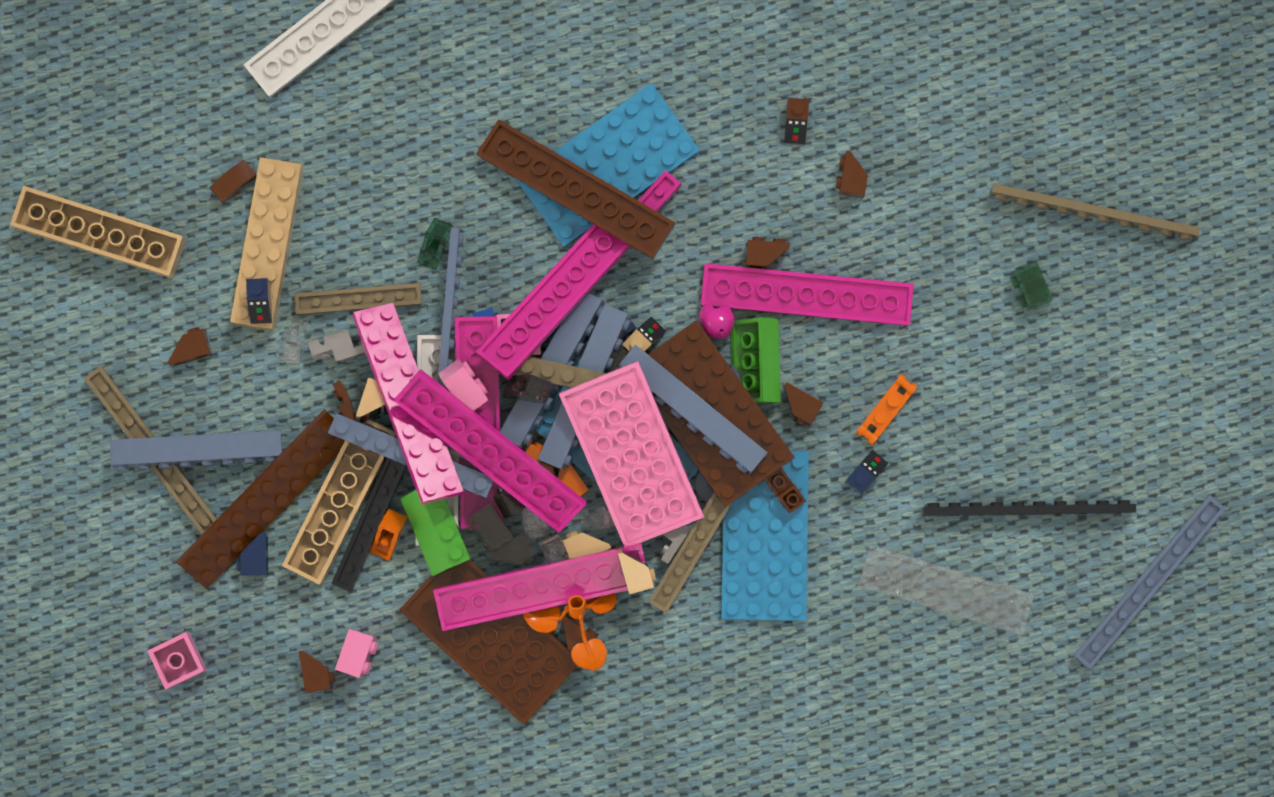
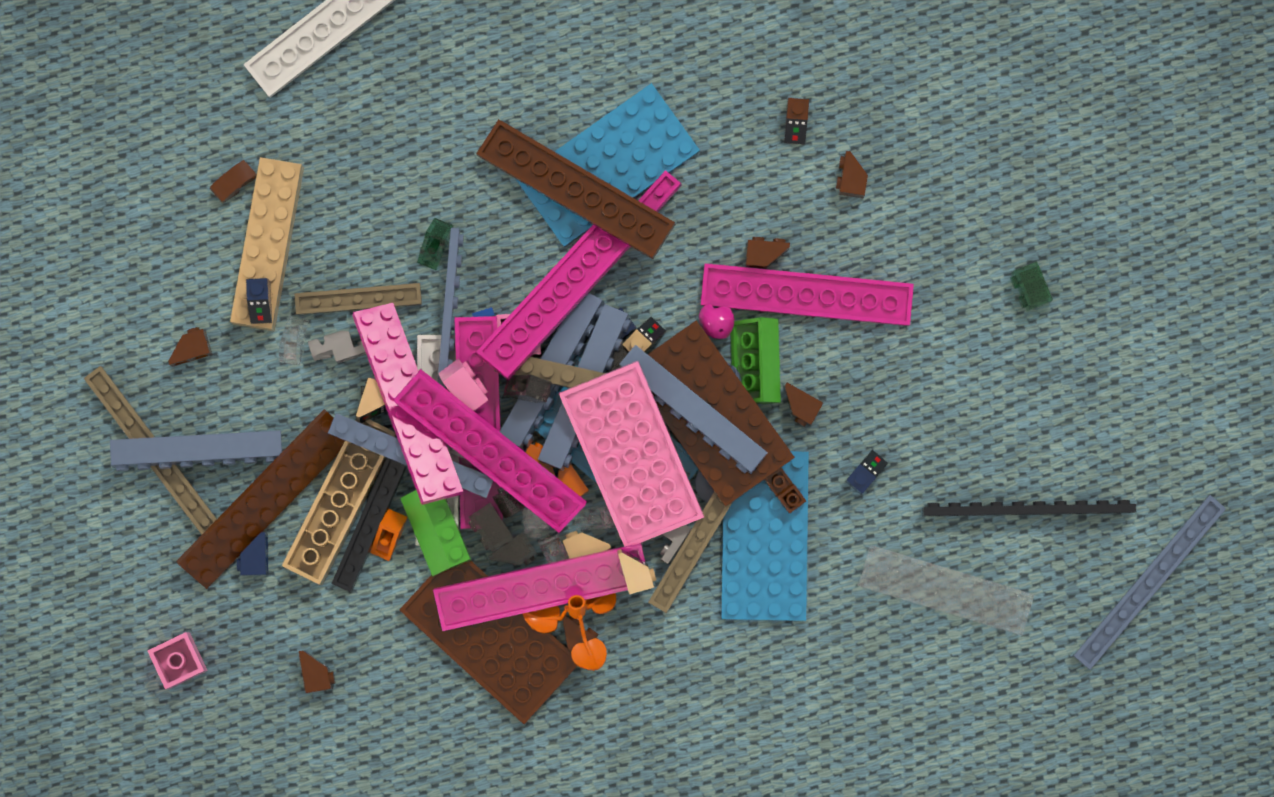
tan brick [10,186,186,279] -> none
reddish brown slope [333,380,356,421] -> none
bright pink brick [335,629,379,678] -> none
orange plate [855,373,918,445] -> none
dark tan plate [990,184,1200,241] -> none

